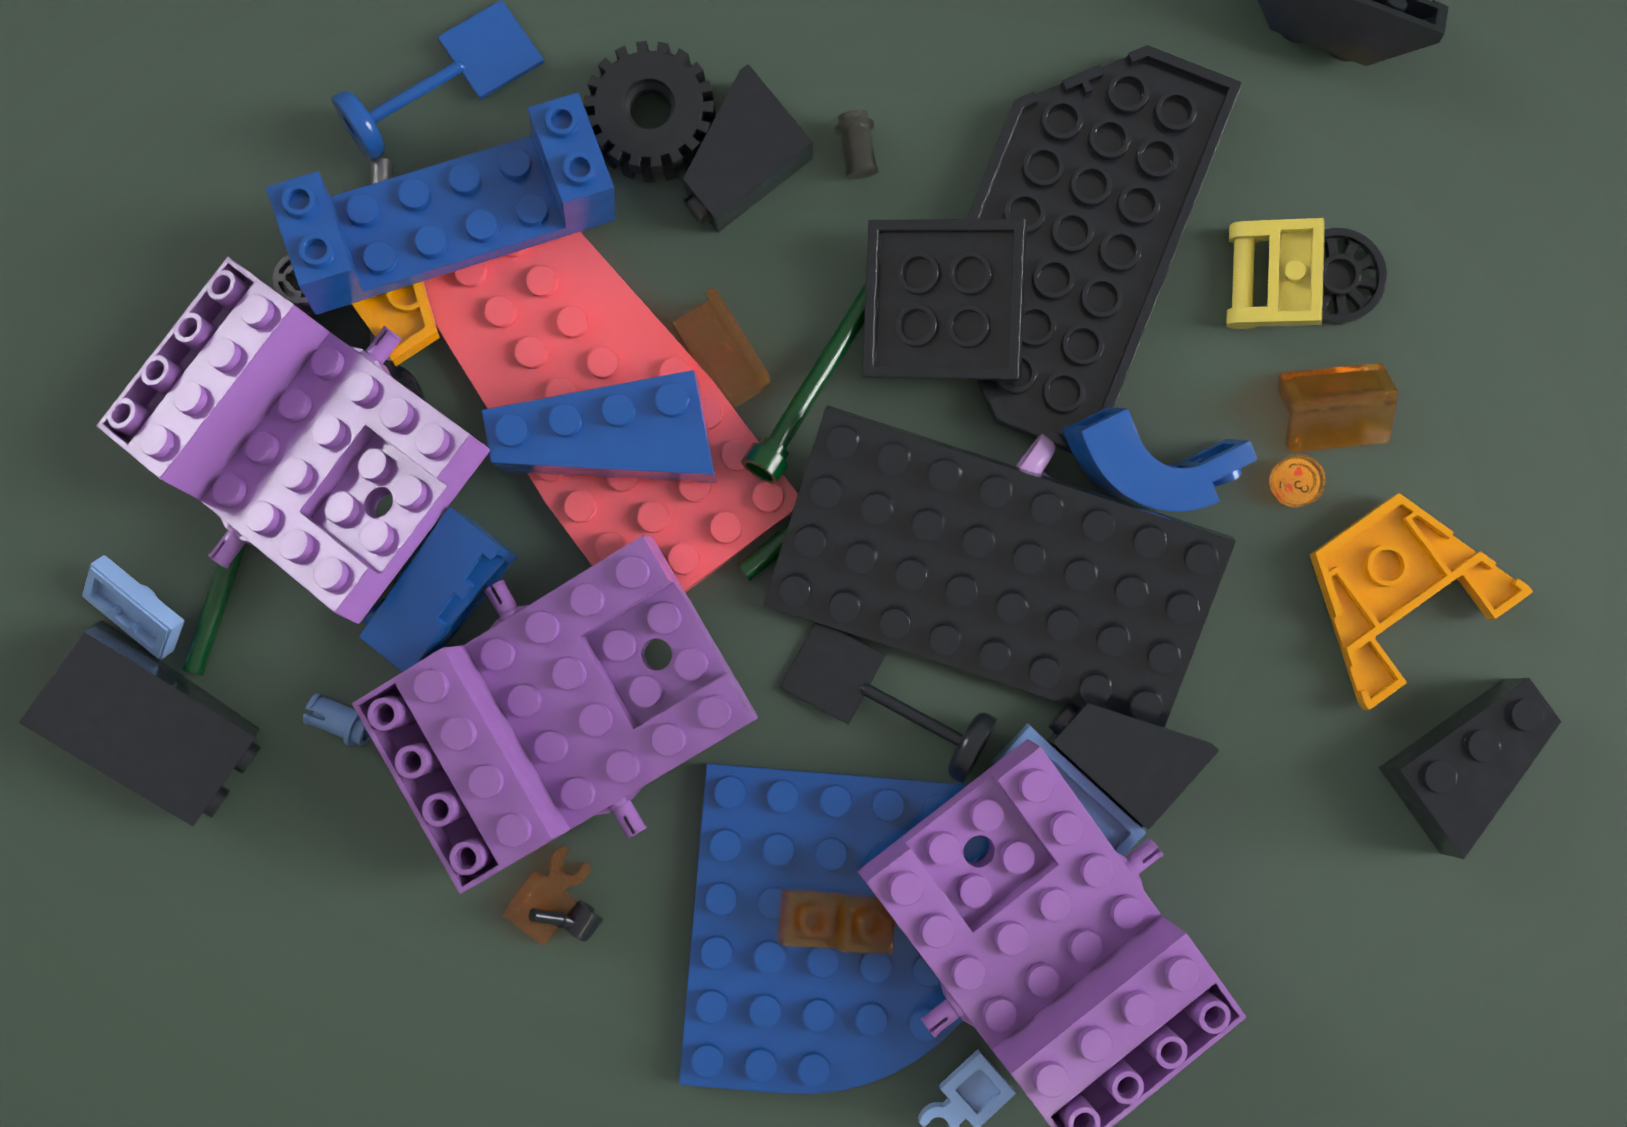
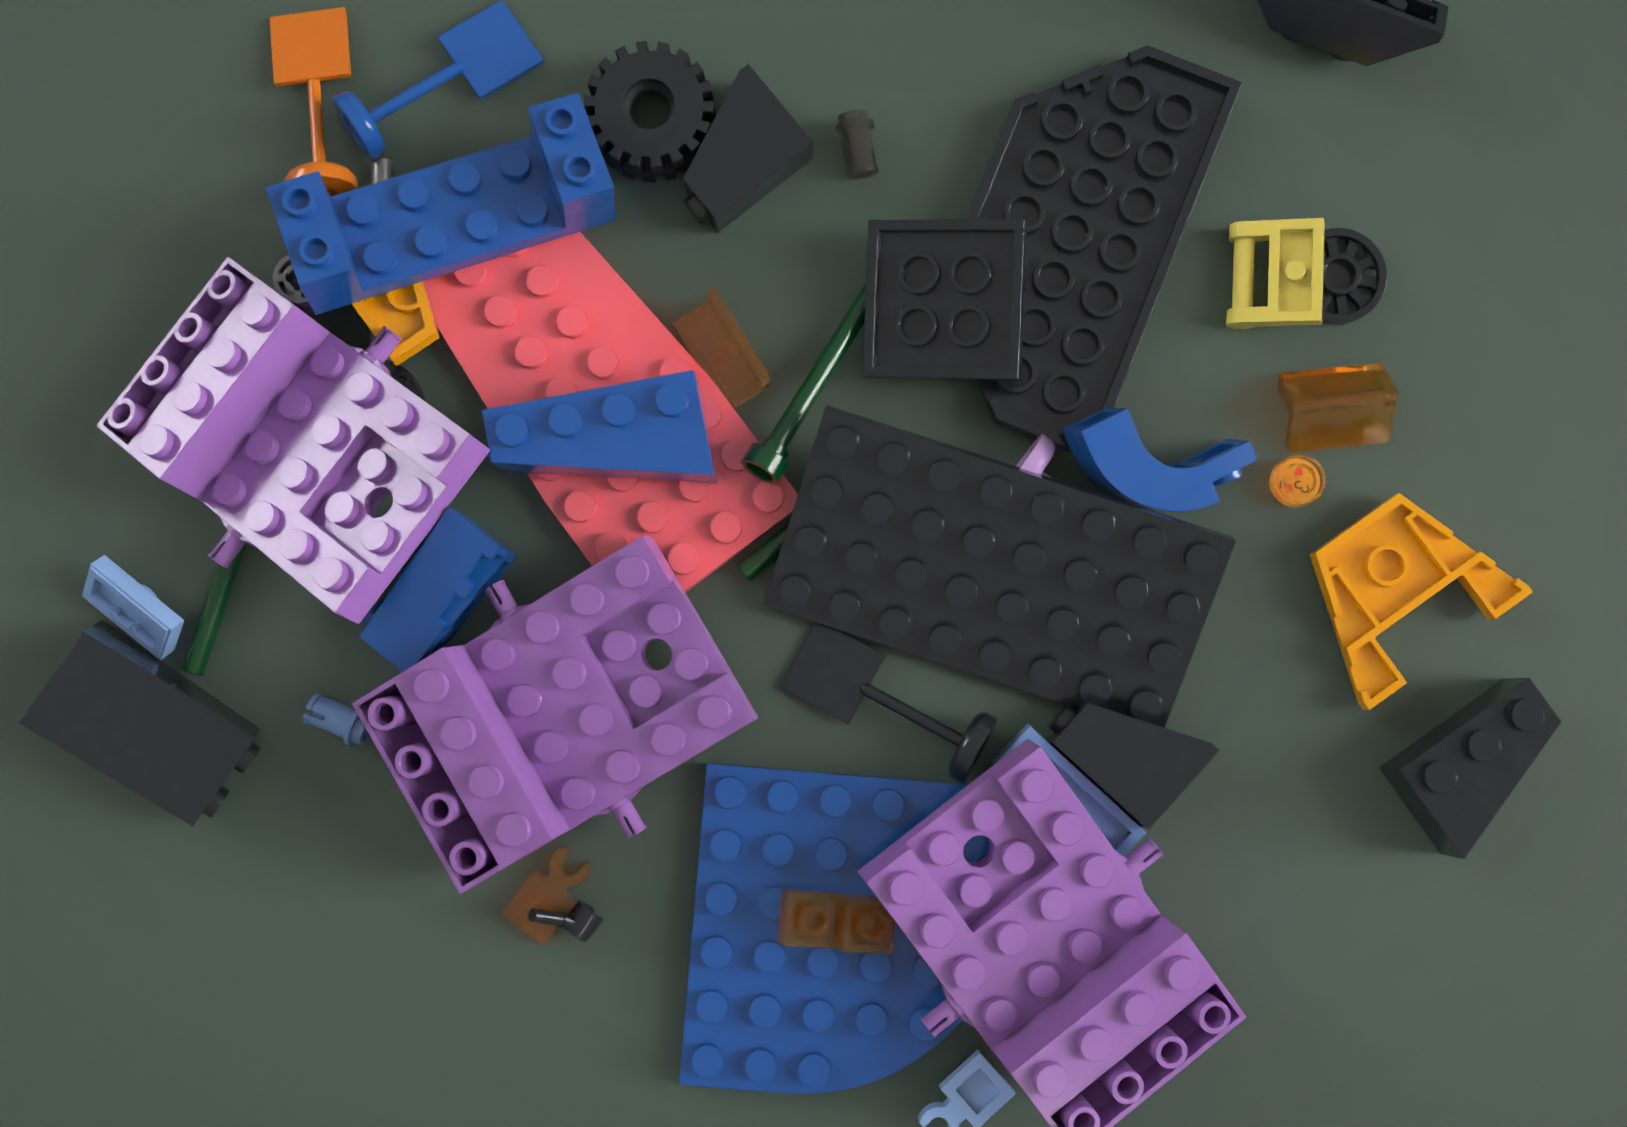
none -> orange piece [270,7,358,197]

